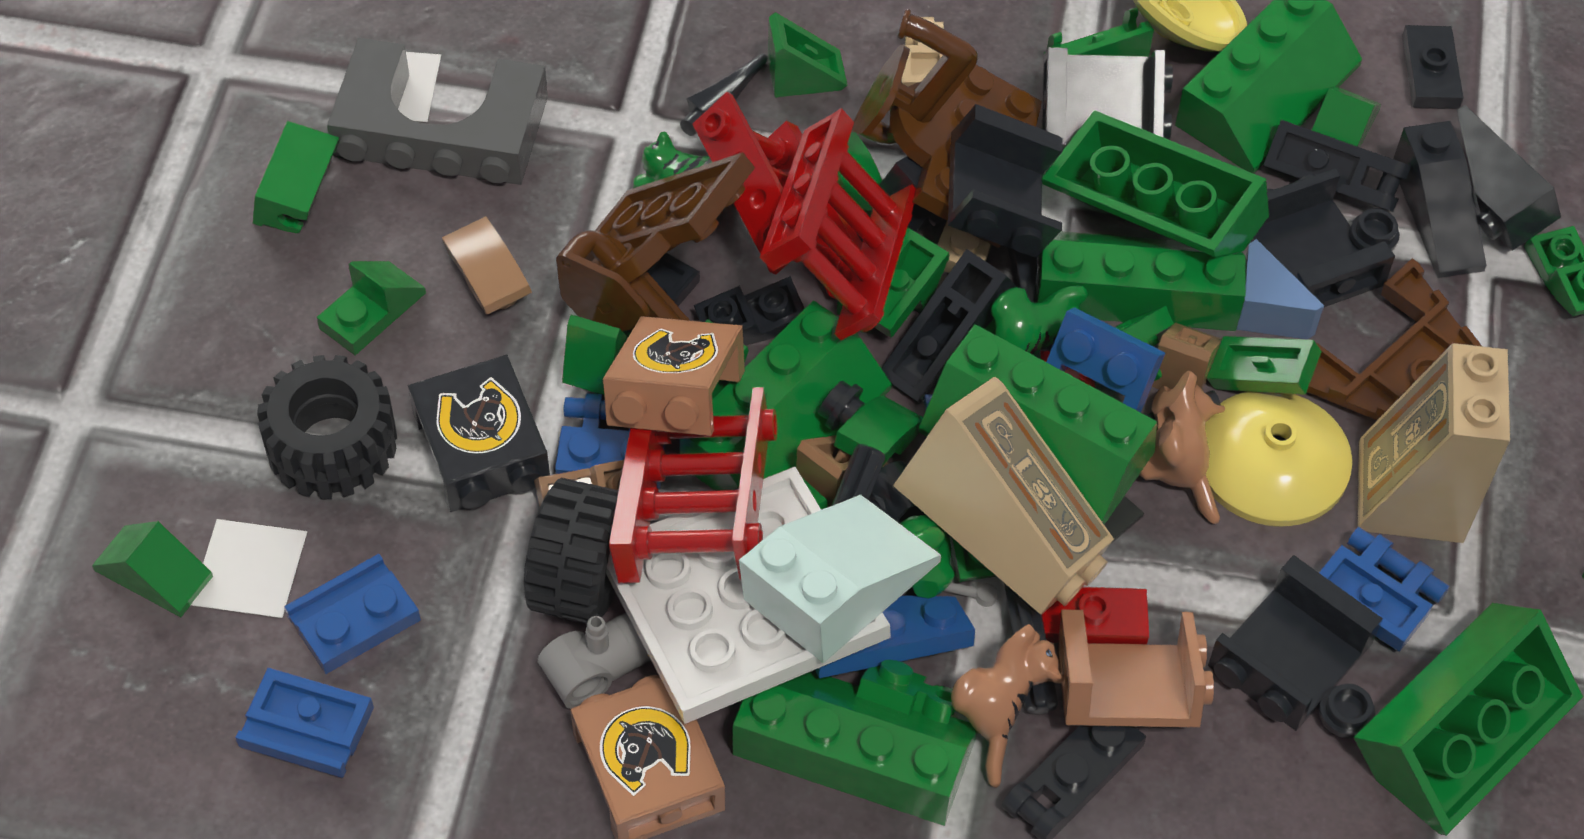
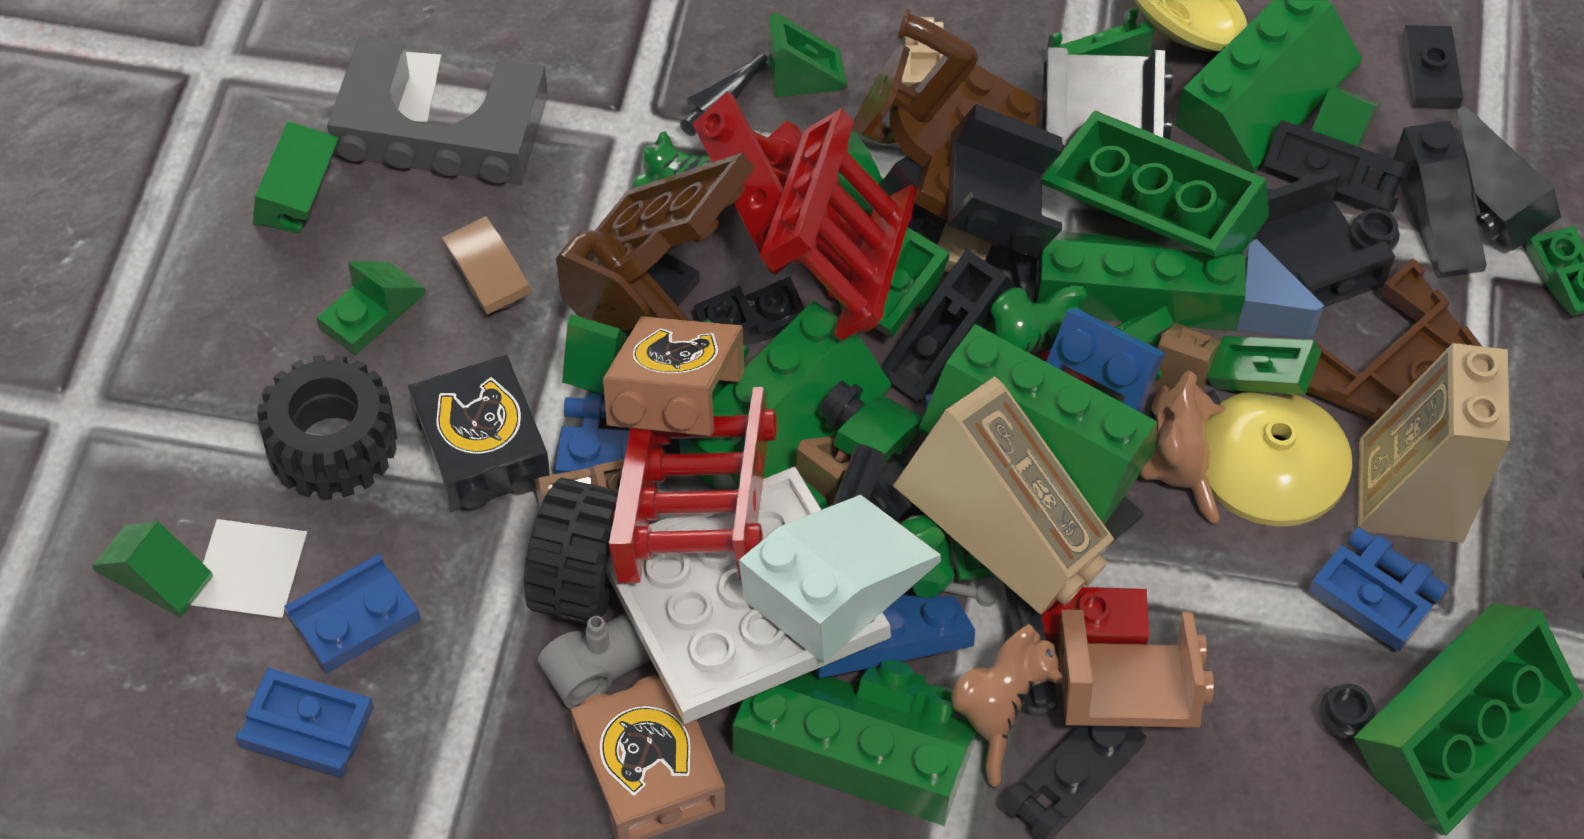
black panel [1208,555,1383,731] -> none

